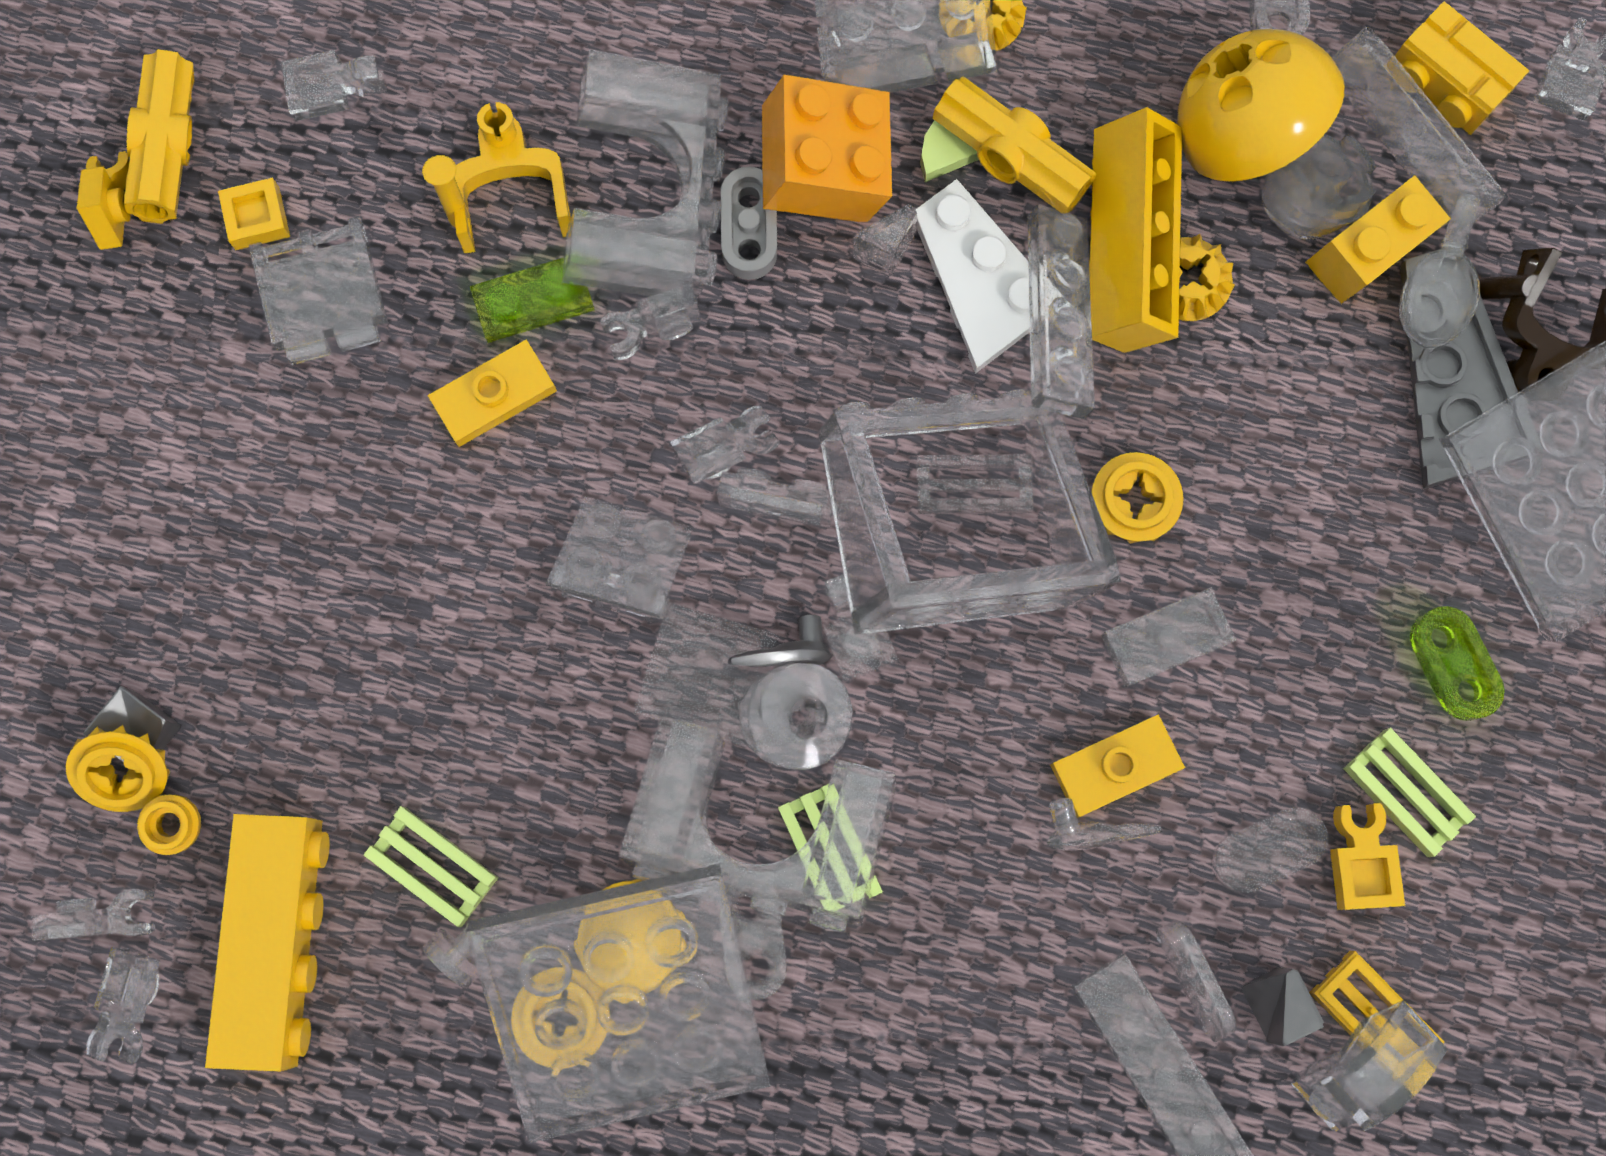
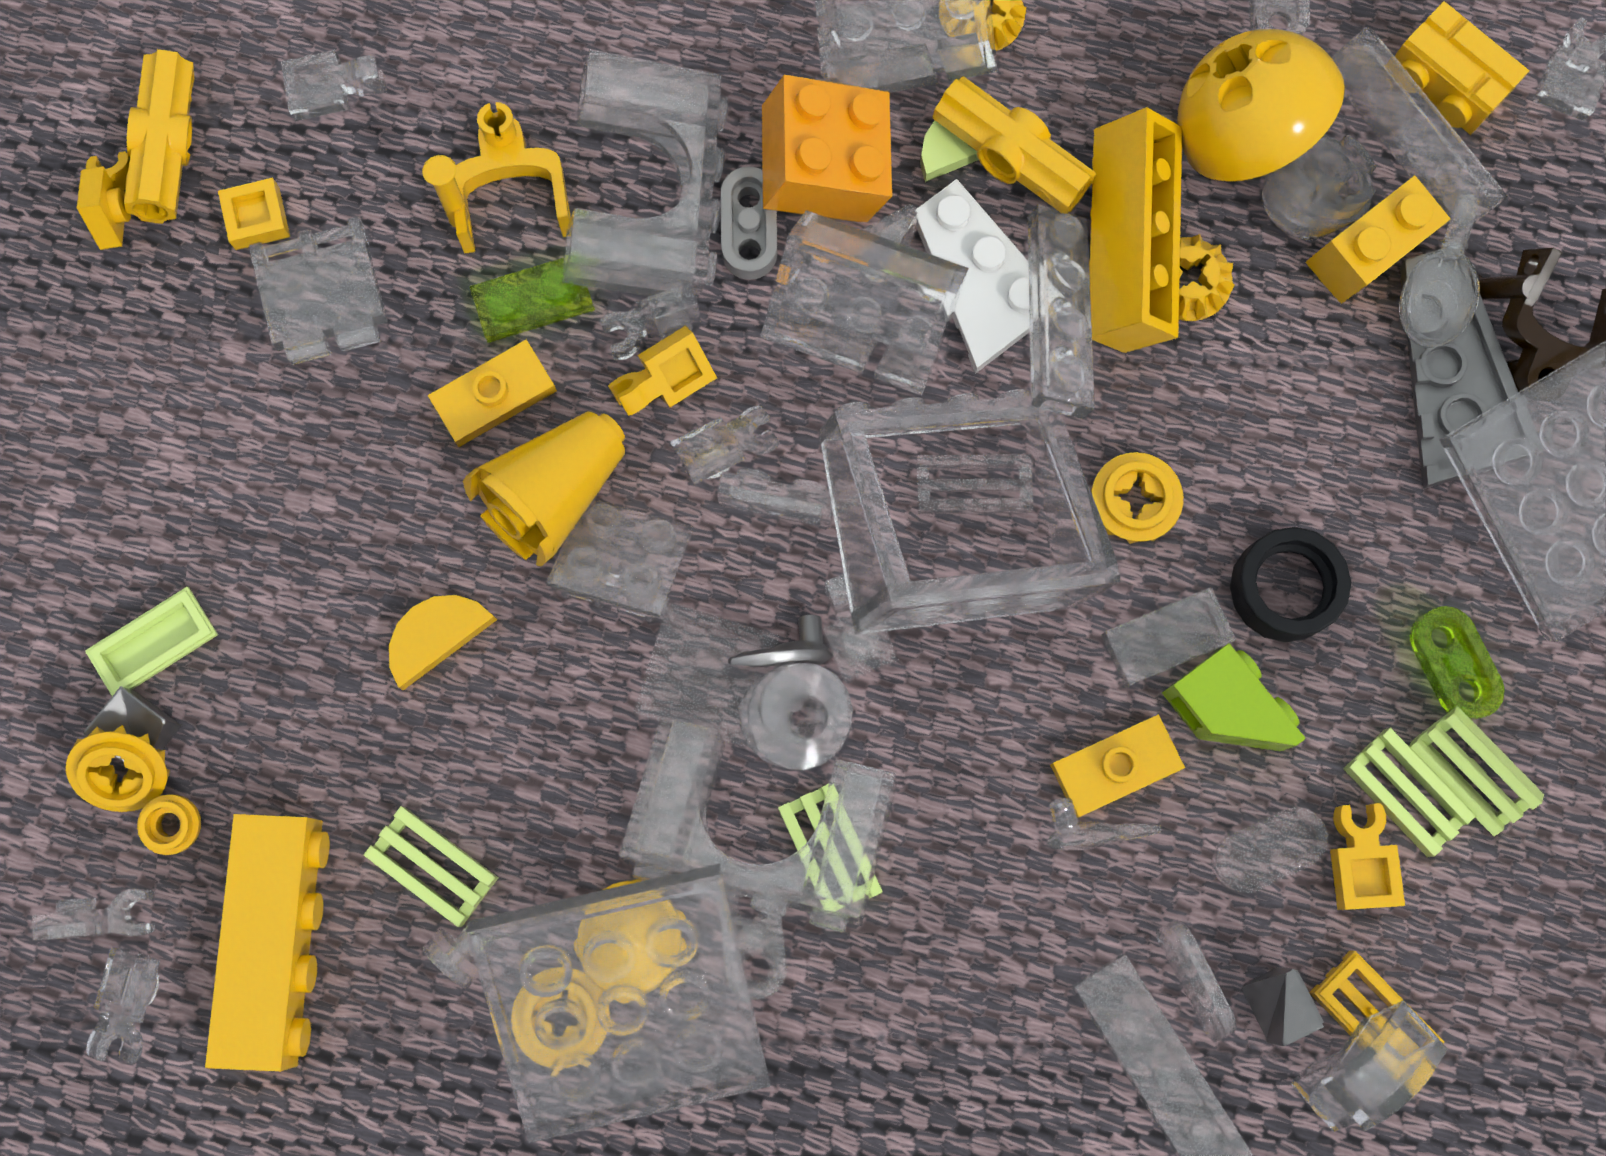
none -> yellowish green tile [85,587,218,696]
none -> yellow tile [389,595,497,690]
none -> yellow cone [463,411,625,567]
none -> yellow plate [608,325,717,416]
none -> clear piece [760,210,969,396]
none -> lime slope [1162,643,1306,751]
none -> black tyre [1230,527,1352,642]
none -> yellowish green tile [1409,706,1544,837]

